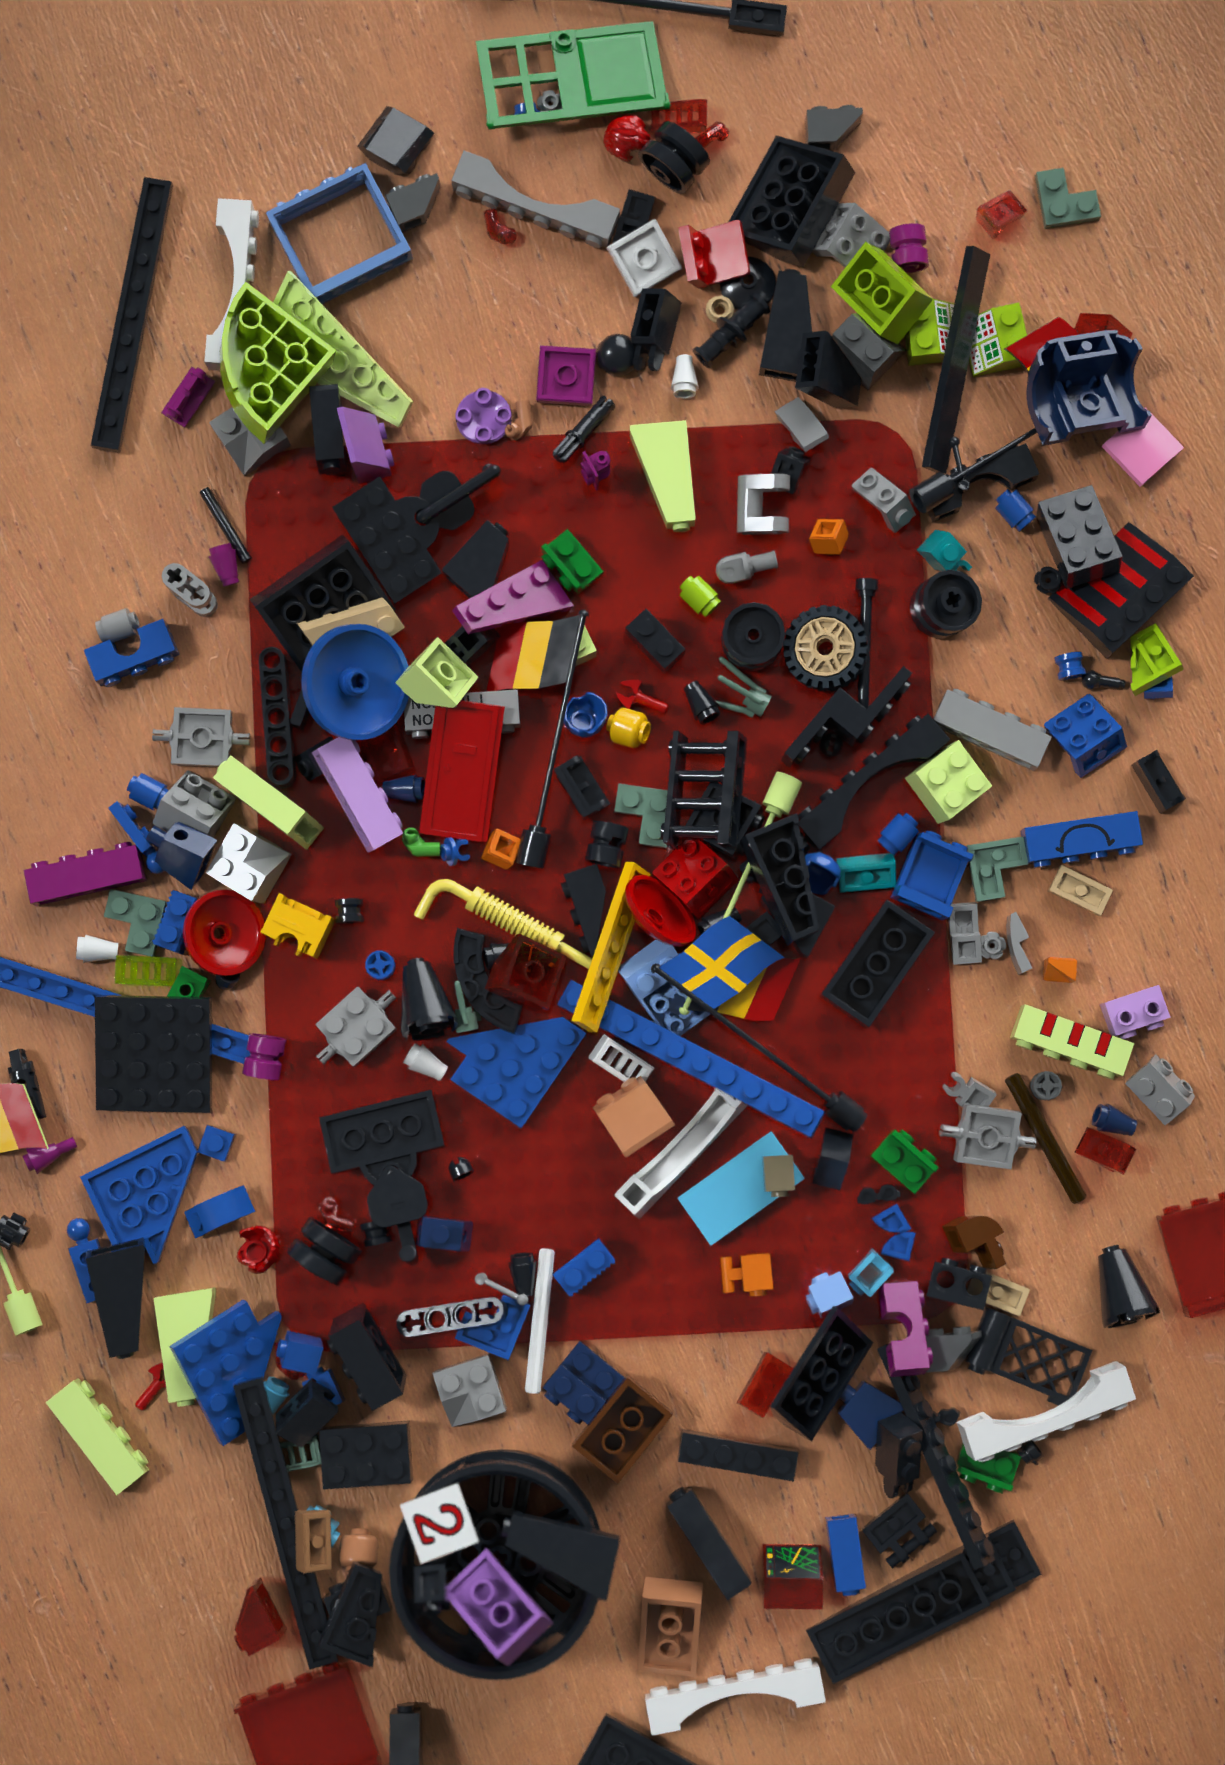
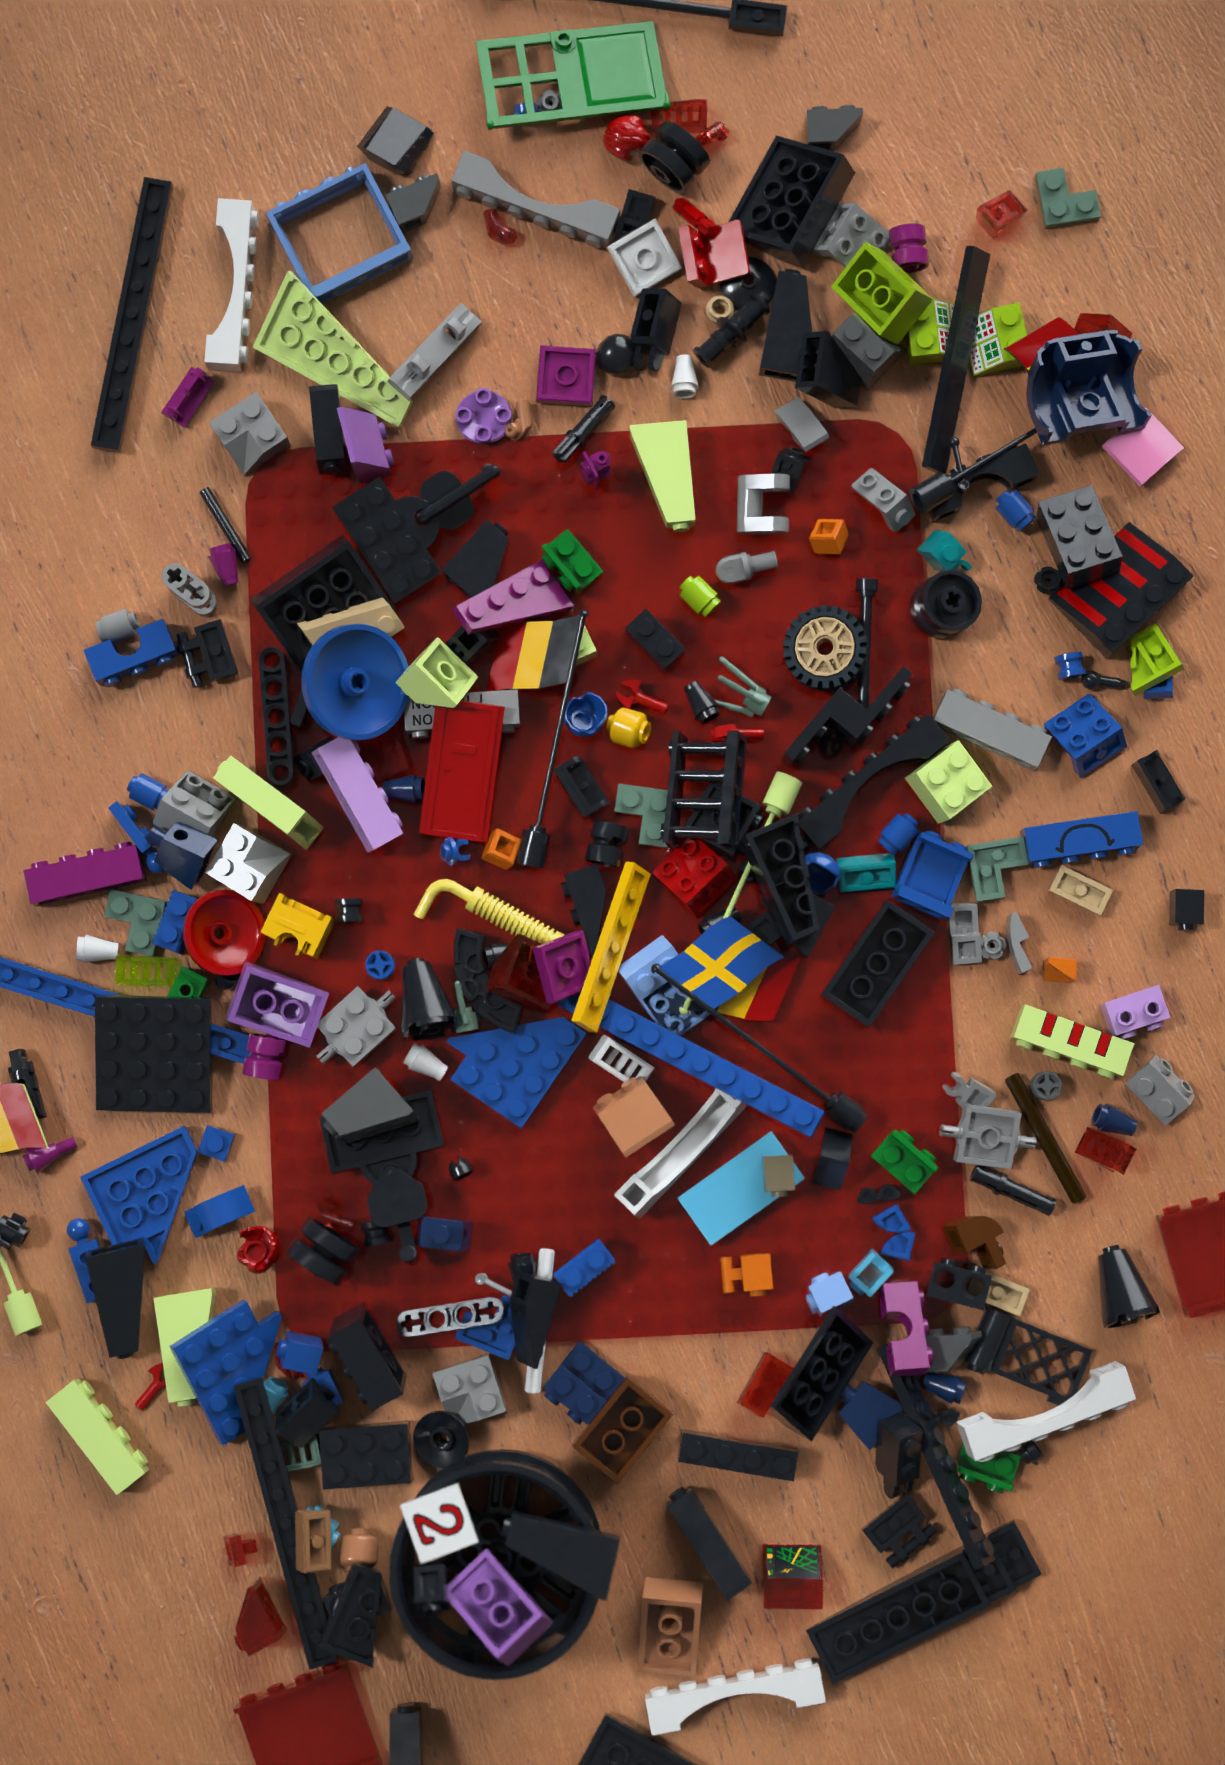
light grey plate [152,707,250,767] -> none
lime brick [219,281,336,444] -> none
bright green arm [402,827,441,857] -> none
red dish [625,875,696,947] -> none
black wheel [721,602,785,671] -> none
blue brick [825,1513,866,1596] -> none
none -> black plate [176,619,239,688]
none -> clear red tile [223,1533,257,1567]
none -> medium lavender slope [226,961,329,1048]
none -> dark grey slope [321,1067,419,1143]
none -> light grey hinge [387,303,482,401]
none -> black dish [413,1411,469,1468]
none -> black slope [510,1271,562,1369]
none -> magenta plate [533,930,591,1003]
none -> red axle [672,197,716,237]
none -> red bar [710,724,764,743]
none -> dark blue cone [922,1372,967,1404]
none -> black pin [969,1165,1056,1216]
none -> black brick [1169,889,1204,931]

